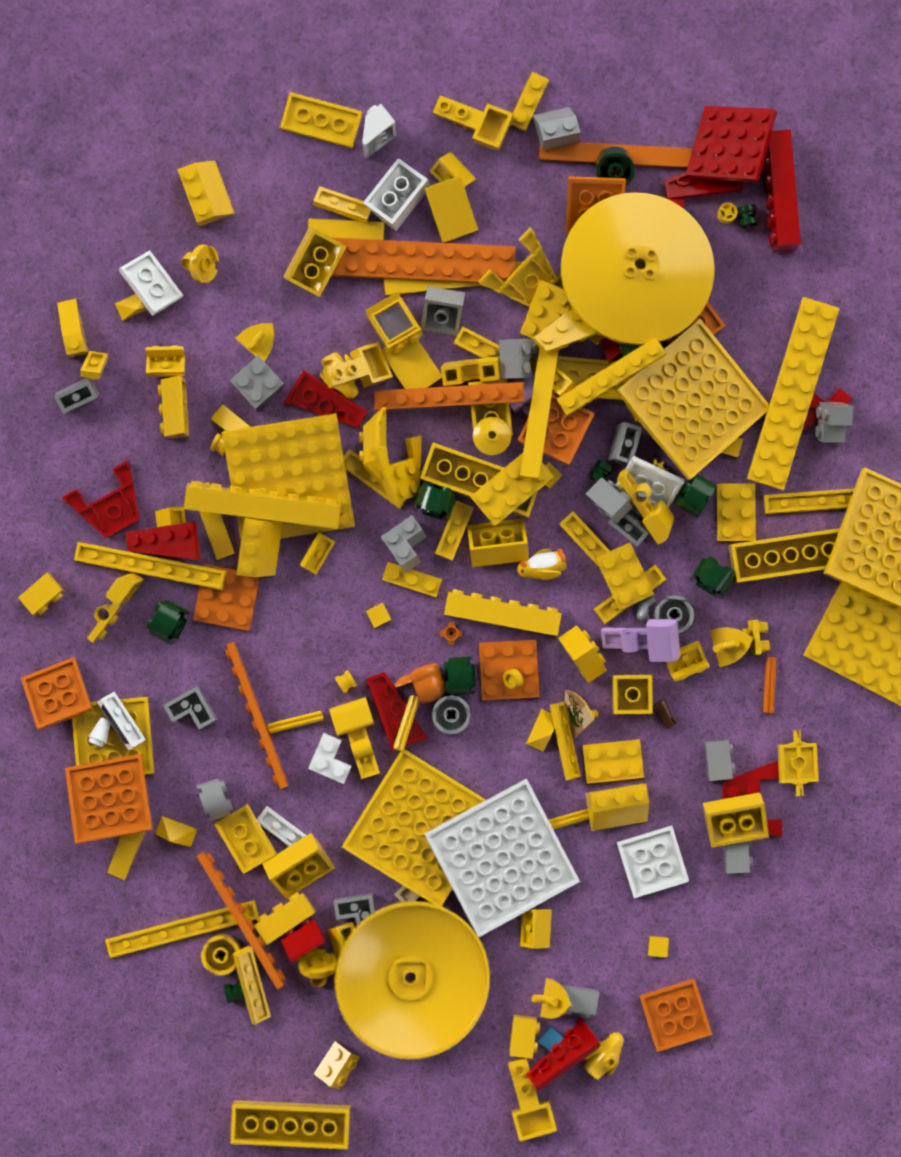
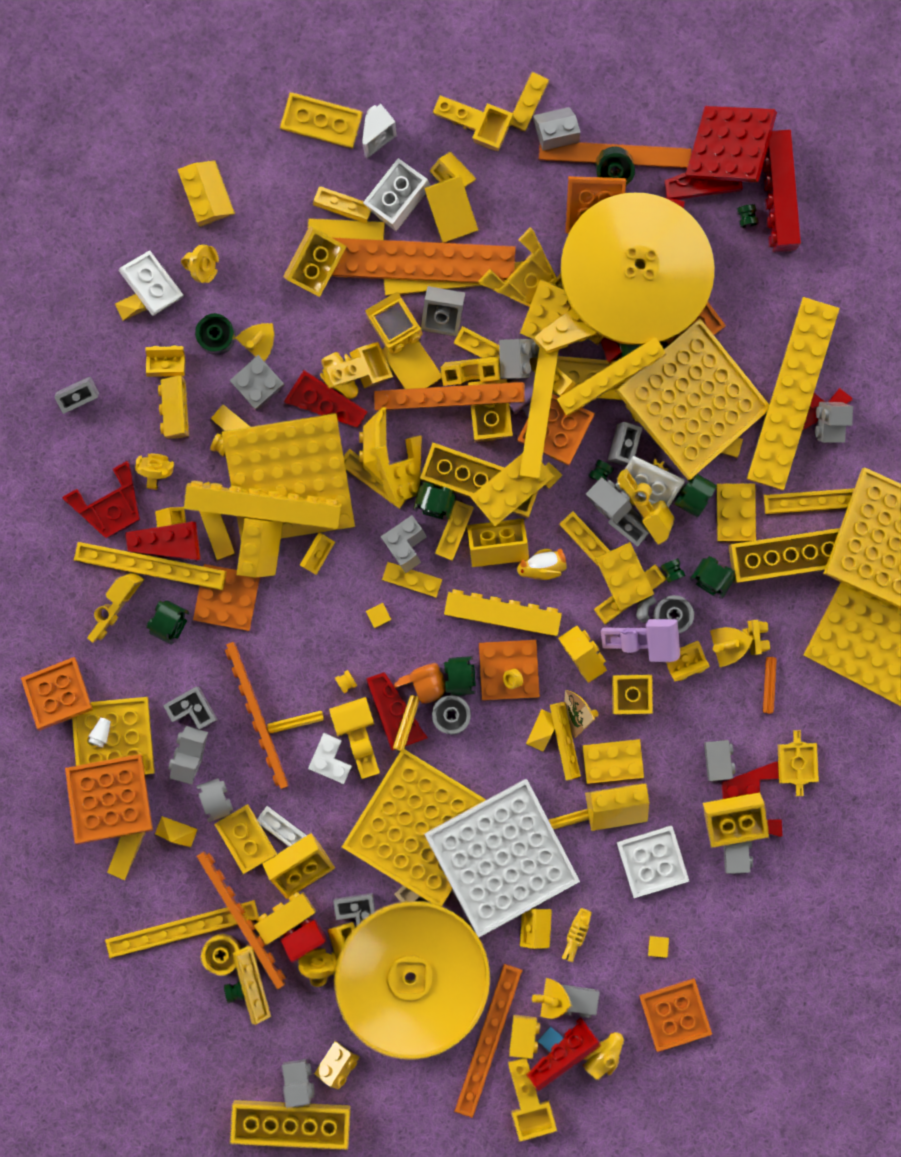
yellow brick [18,573,65,616] -> none
yellow slope [57,298,89,358] -> none
yellow plate [80,351,108,380] -> none
white plate [97,692,146,750] -> none
orange plate [440,622,463,645] -> none
yellow dish [473,417,511,455] -> none
reddish brown pin [653,699,677,729] -> none
yellow wheel [717,203,738,224] -> none
none -> yellow tile [135,453,174,490]
none -> light grey brick [168,726,208,784]
none -> dark green brick [195,313,236,355]
none -> light grey brick [282,1059,315,1108]
none -> orange tile [454,963,522,1118]
none -> yellow hinge [562,908,592,962]
none -> dark green wheel [661,558,686,583]

